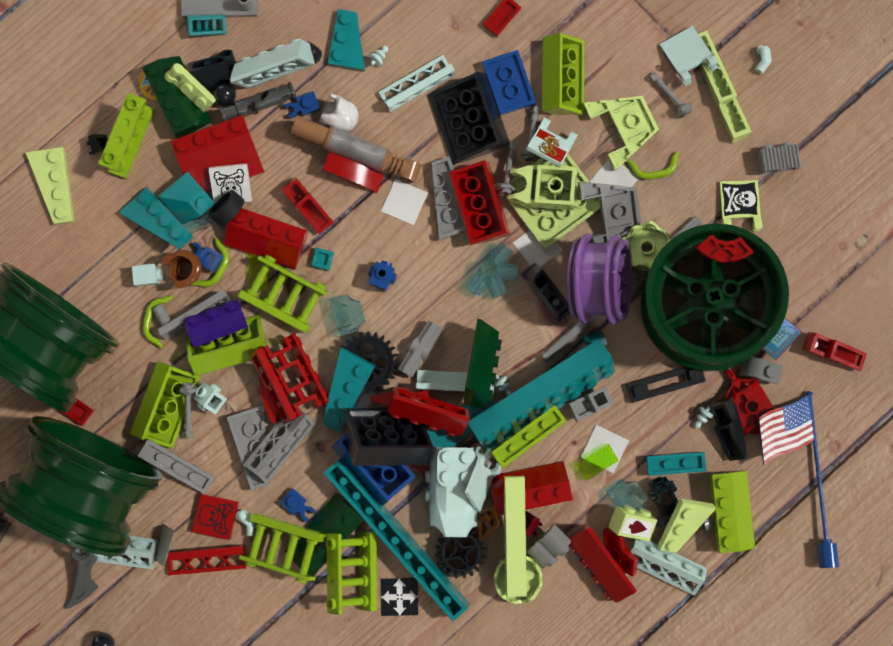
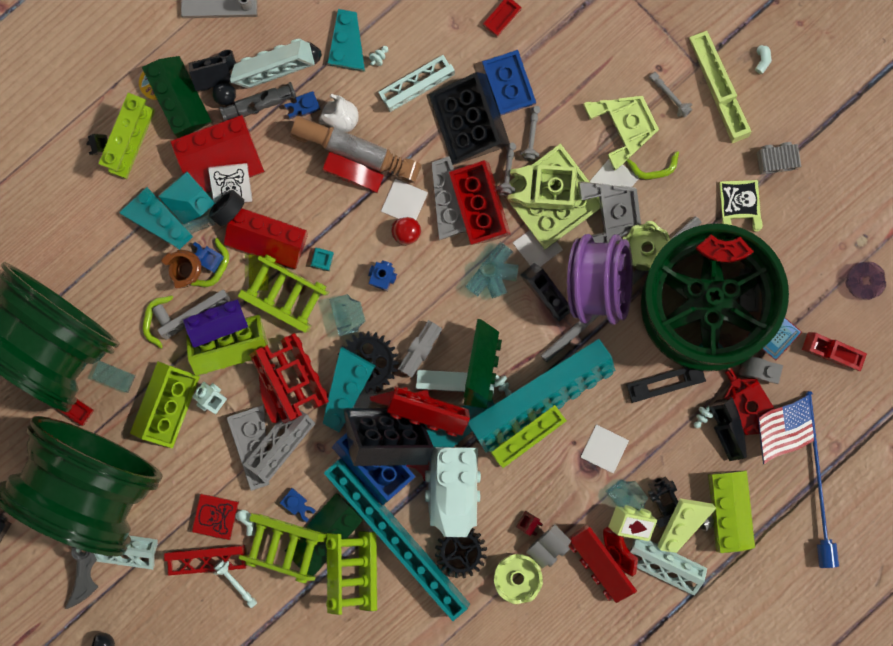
yellowish green wing [25,147,74,225] -> none
light aqua brick [132,264,163,287] -> none
light grey piece [137,438,215,494] -> none
white sticker [154,524,174,567] -> none
yellowish green plate [164,63,216,112] -> none
light grey piece [179,383,197,439] -> none
teal slope [186,14,226,36] -> none
red slope [281,177,334,235] -> none
black sticker [381,578,418,616] -> none
light aqua flag [465,446,502,512] -> none
reddish brown piece [477,506,501,542] -> none
red slope [490,461,573,516] -> none
yellowish green slope [504,476,527,597] -> none
light aqua flag [526,117,578,167] -> none
lime slope [542,33,585,115] -> none
light grey brick [567,387,613,422] -> none
clear neon green tile [576,444,619,481] -> none
teal tile [583,331,607,346] -> none
teal plate [646,452,706,476] -> none
light aqua flag [660,26,719,86] -> none
none -> clear light blue tile [92,361,136,393]
none -> light aqua piece [213,560,258,608]
none -> red helmet [391,217,421,246]
none -> clear purple plate [845,262,886,300]

